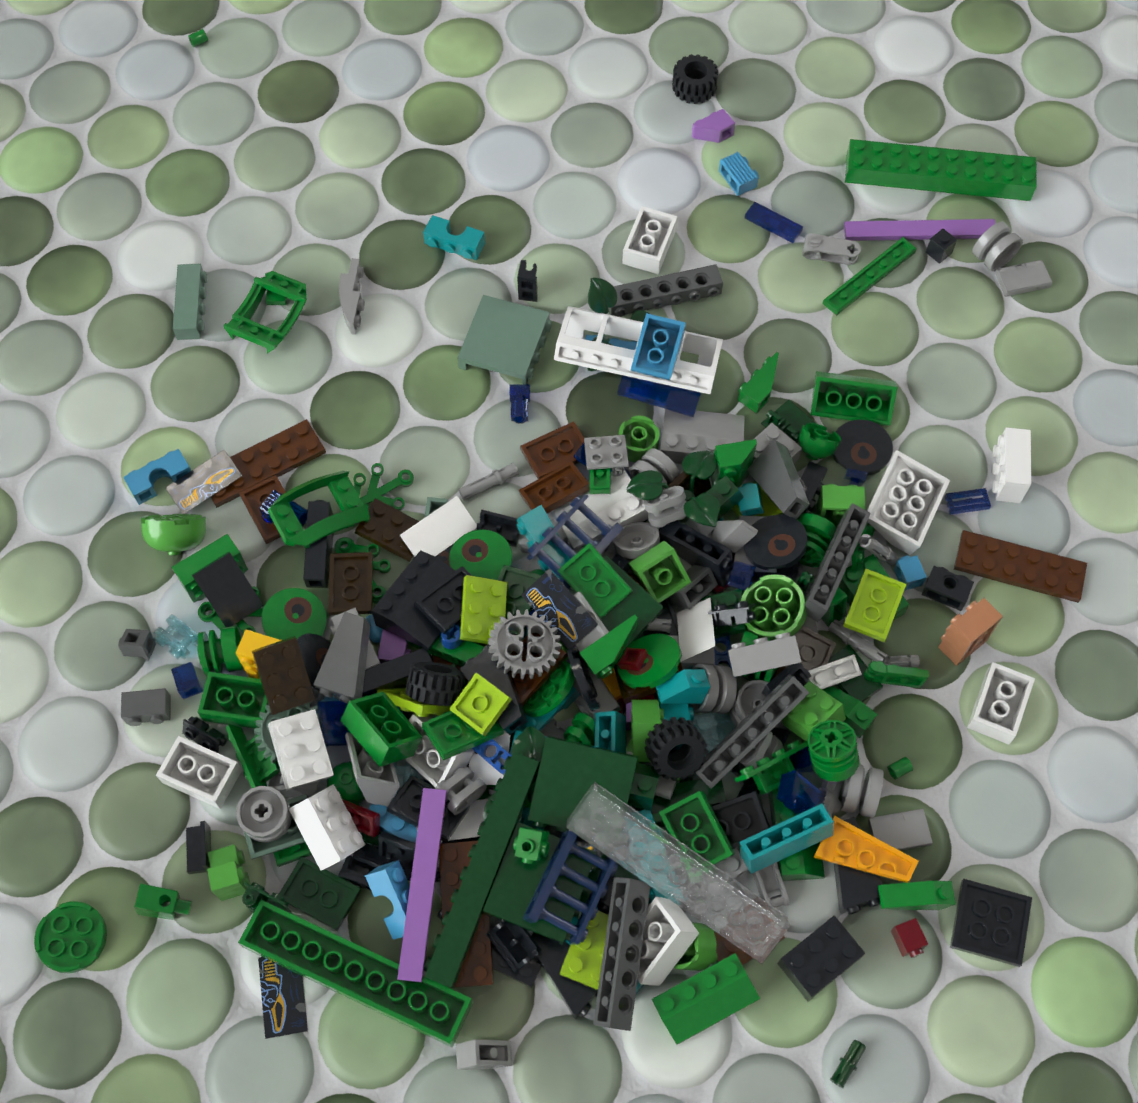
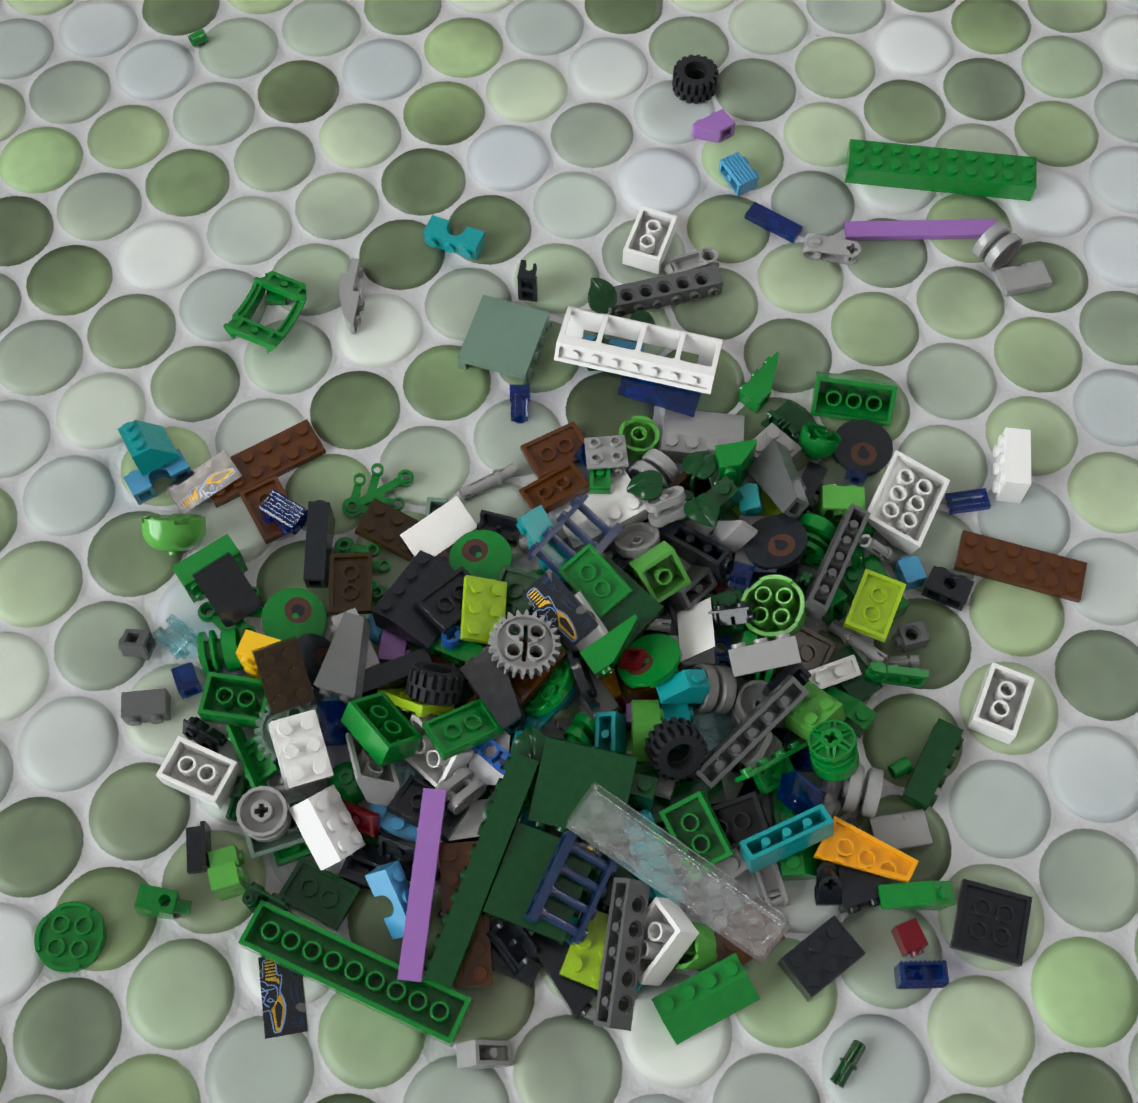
sand green brick [173,264,207,340] -> none
green wedge [268,471,370,548] -> none
lime plate [449,673,512,736] -> none
green brick [513,827,550,864] -> none
dark azure slope [631,313,686,380] -> none
green tile [823,237,917,316] -> none
black brick [926,228,957,264] -> none
nougat brick [938,598,1003,666] -> none
none -> teal slope [118,420,180,476]
none -> dark green axle [226,776,250,821]
none -> light grey piece [661,247,720,275]
none -> black piece [814,861,841,906]
none -> dark grey brick [893,620,930,653]
none -> clear blue brick [894,960,949,989]
none -> dark green brick [899,718,964,812]

